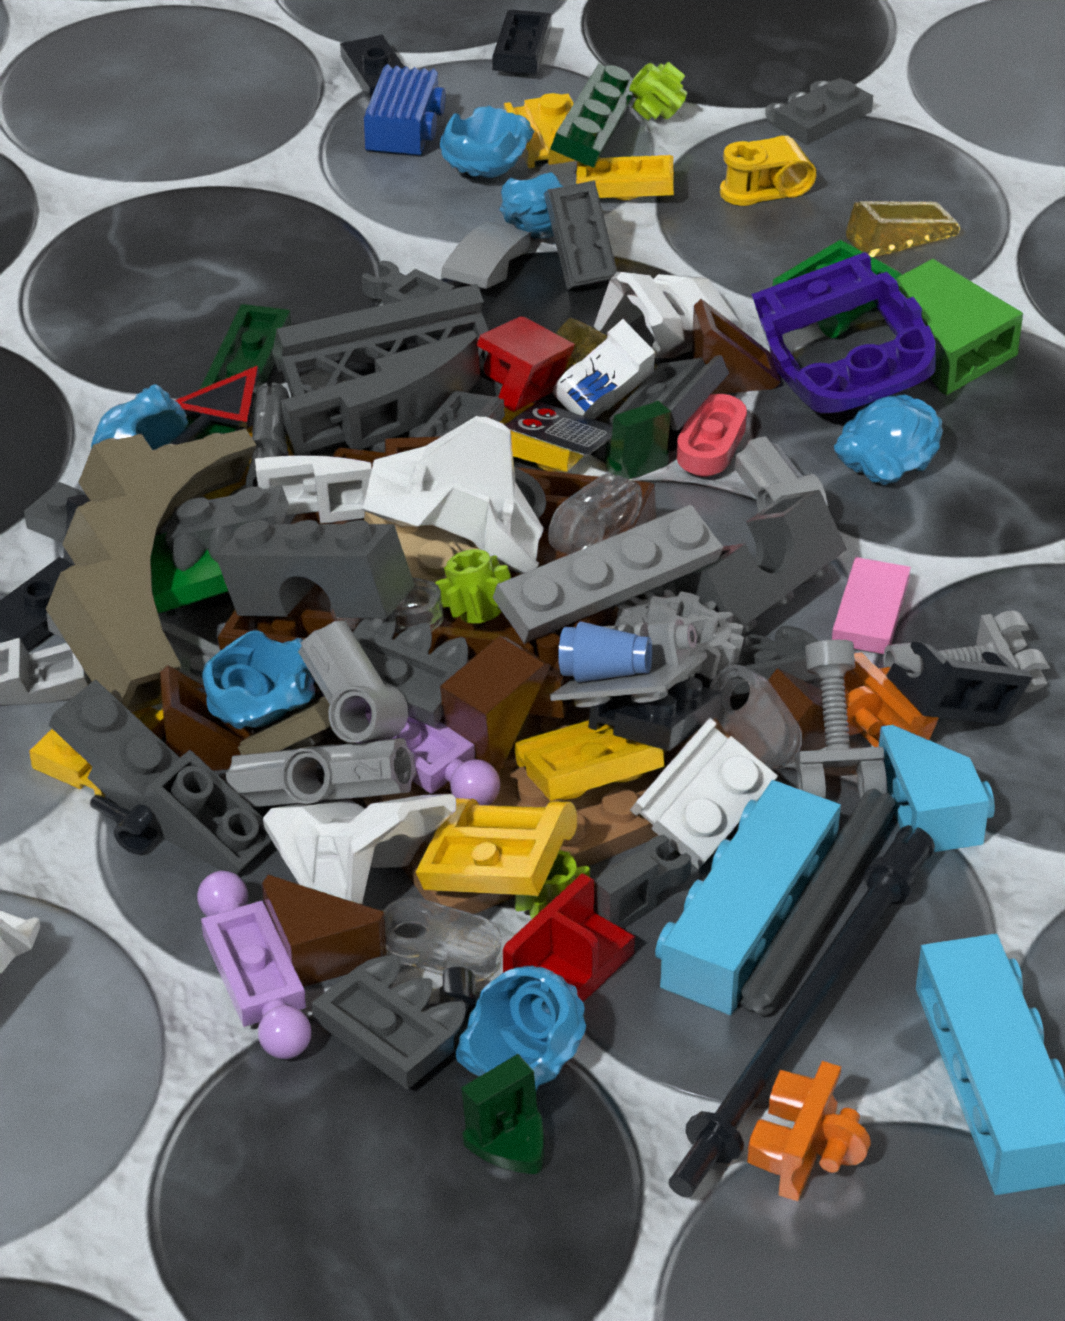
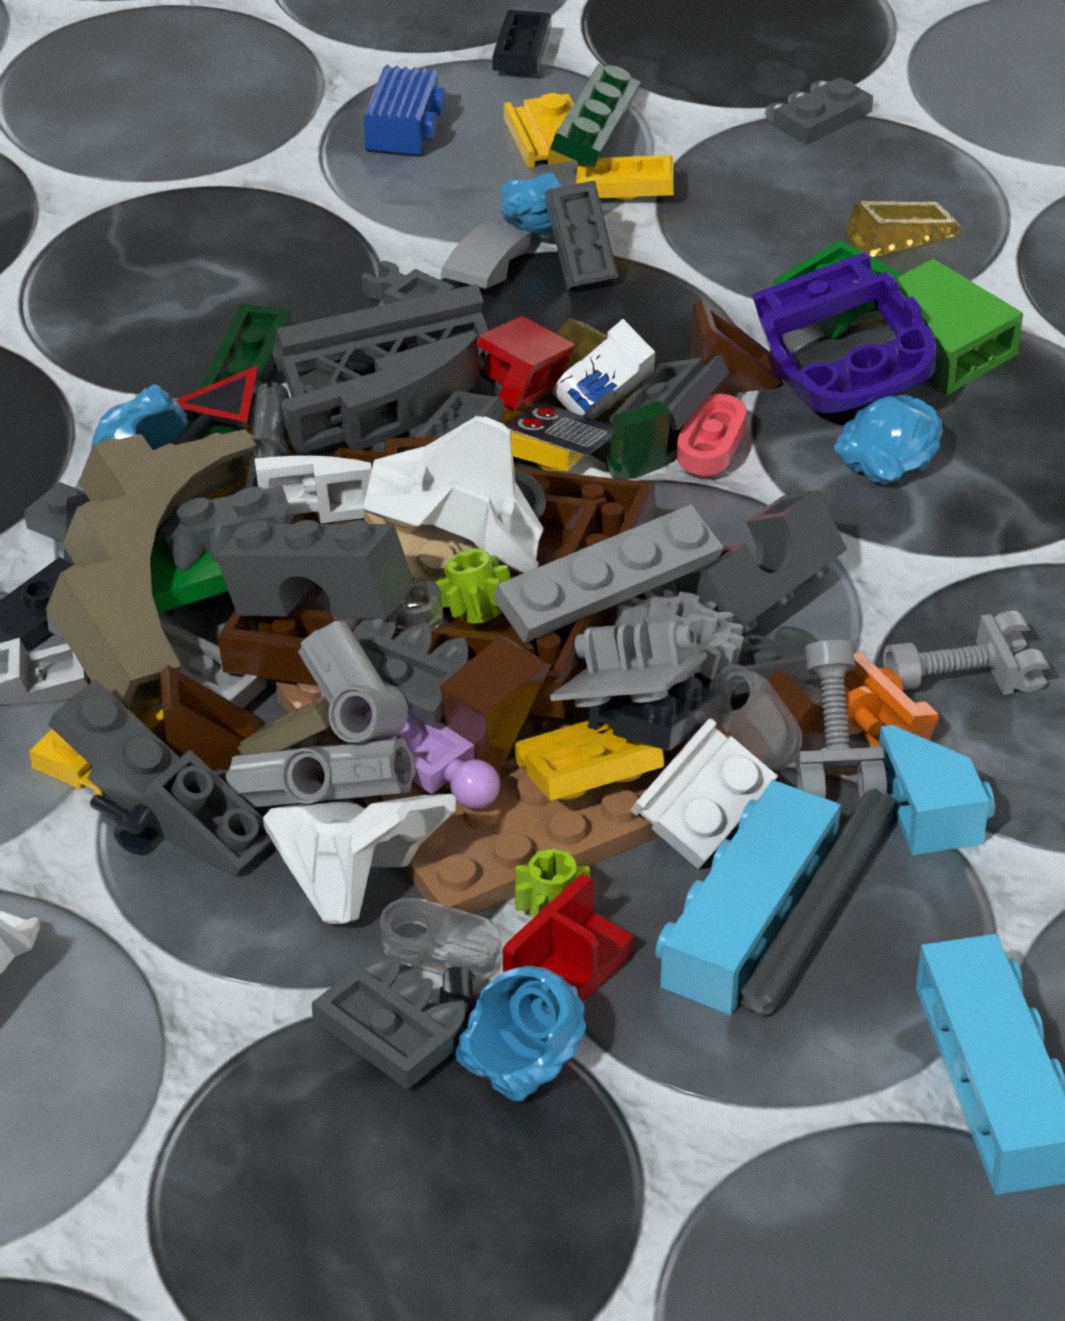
lavender plate [197,871,311,1059] -> none
dark azure hair [202,630,316,729] -> none
reddish brown slope [262,875,387,987] -> none
black plate [340,35,405,101] -> none
yellow plate [416,798,577,896] -> none
dark azure hair [440,105,535,178] -> none
dark green tile [461,1054,544,1174] -> none
clear piece [548,472,642,555] -> none
medium blue cone [559,621,653,683] -> none
white piece [594,272,738,358] -> none
dark grey plate [594,835,691,929] -> none
lime gear [629,62,687,120] -> none
black bar [668,825,935,1198] -> none
yellow piece [719,136,817,206] -> none
light grey piece [735,436,828,513] -> none
orange hips [747,1061,871,1201] -> none
bright pink tile [832,557,911,654] -> none
black hinge [886,642,1033,725] -> none

